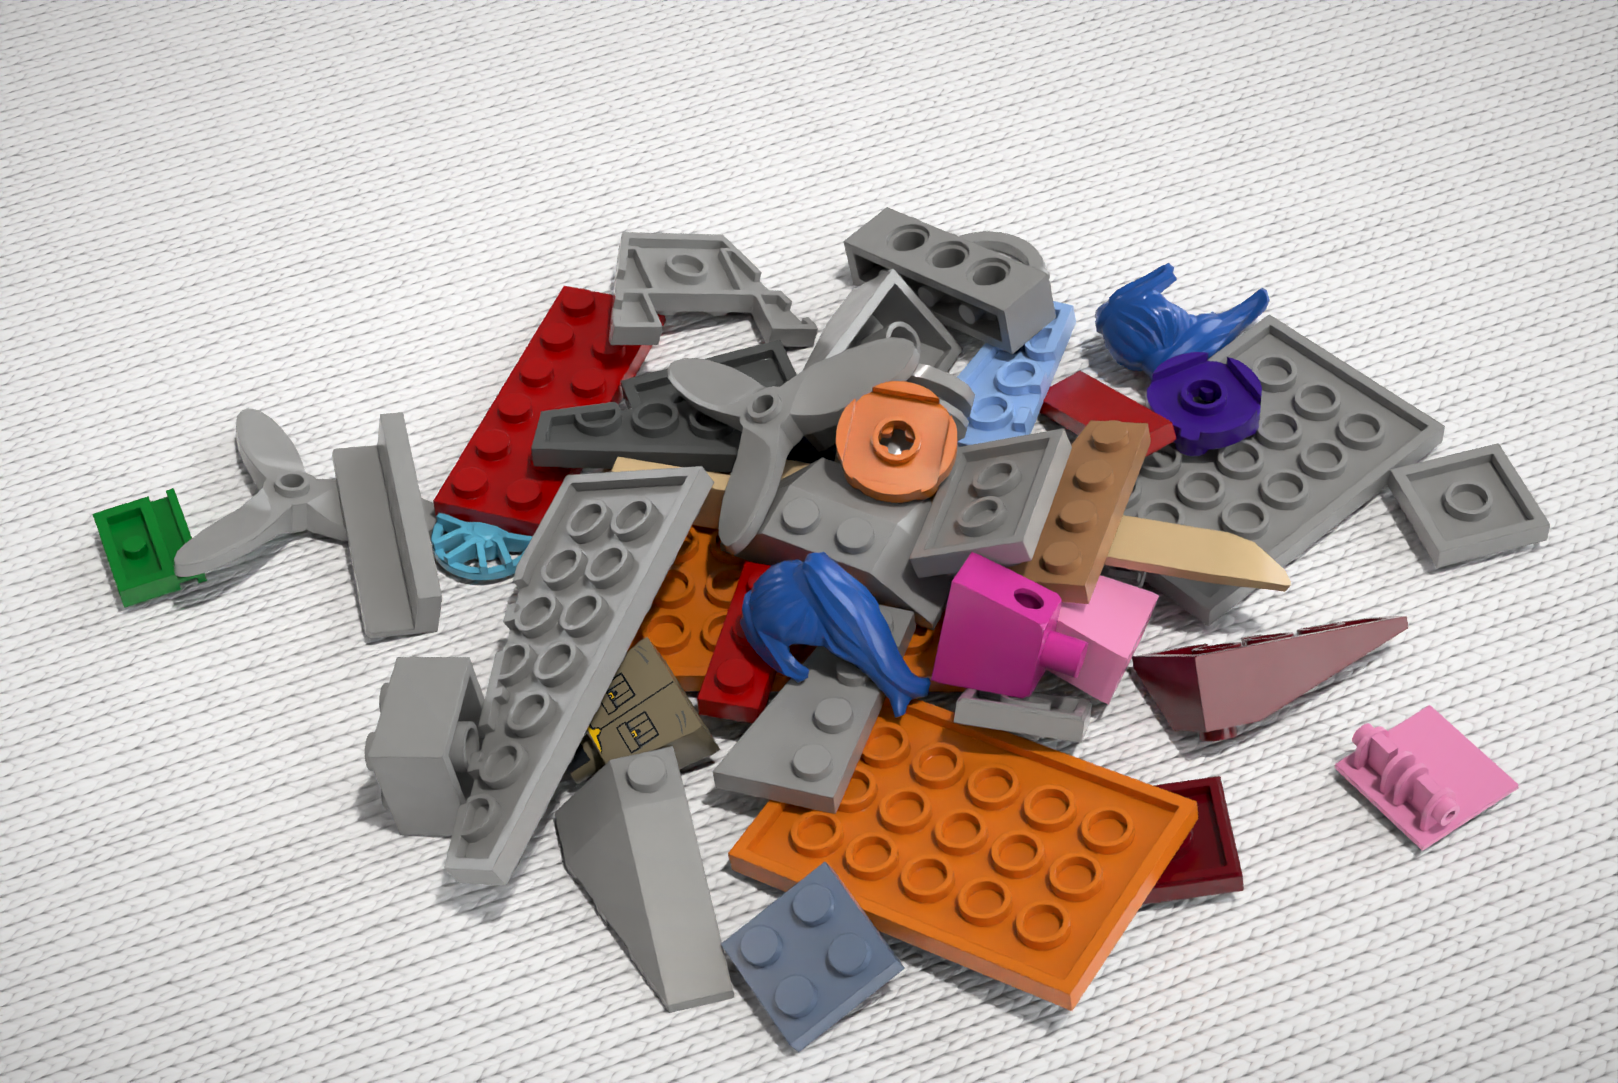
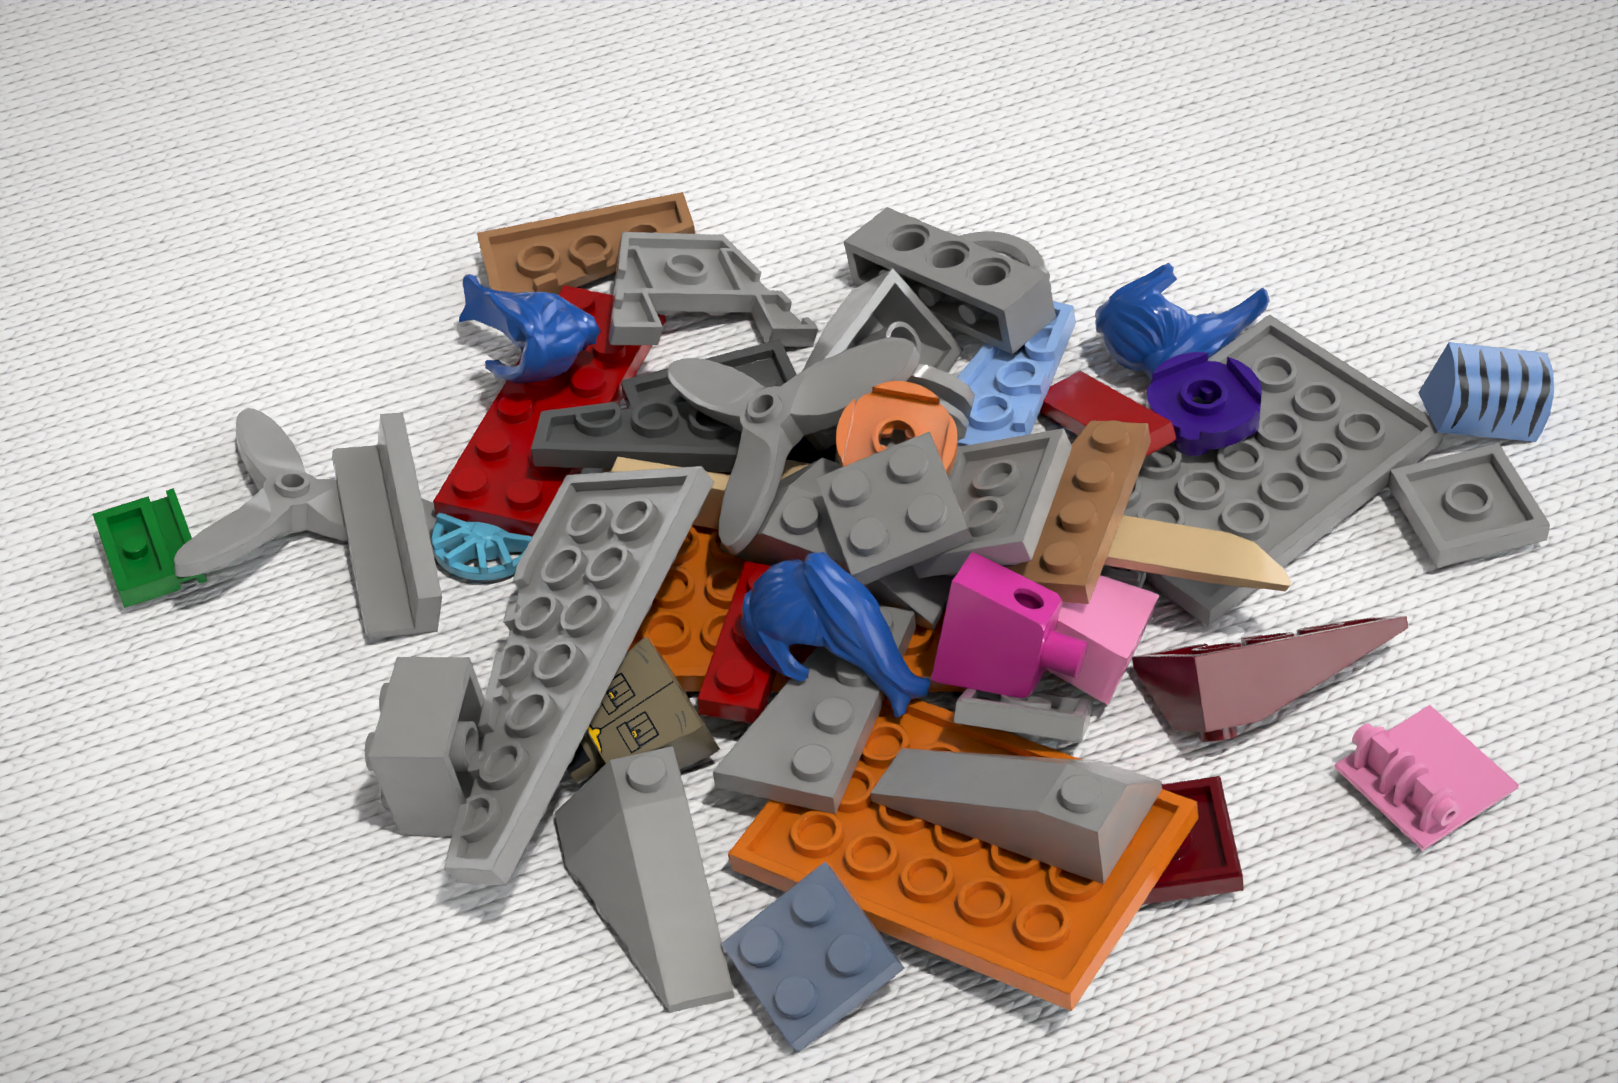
none -> blue hair [459,274,601,384]
none -> medium nougat wing [477,192,695,295]
none -> light grey plate [816,431,973,585]
none -> light grey wedge [870,748,1162,884]
none -> medium blue brick [1418,342,1554,442]

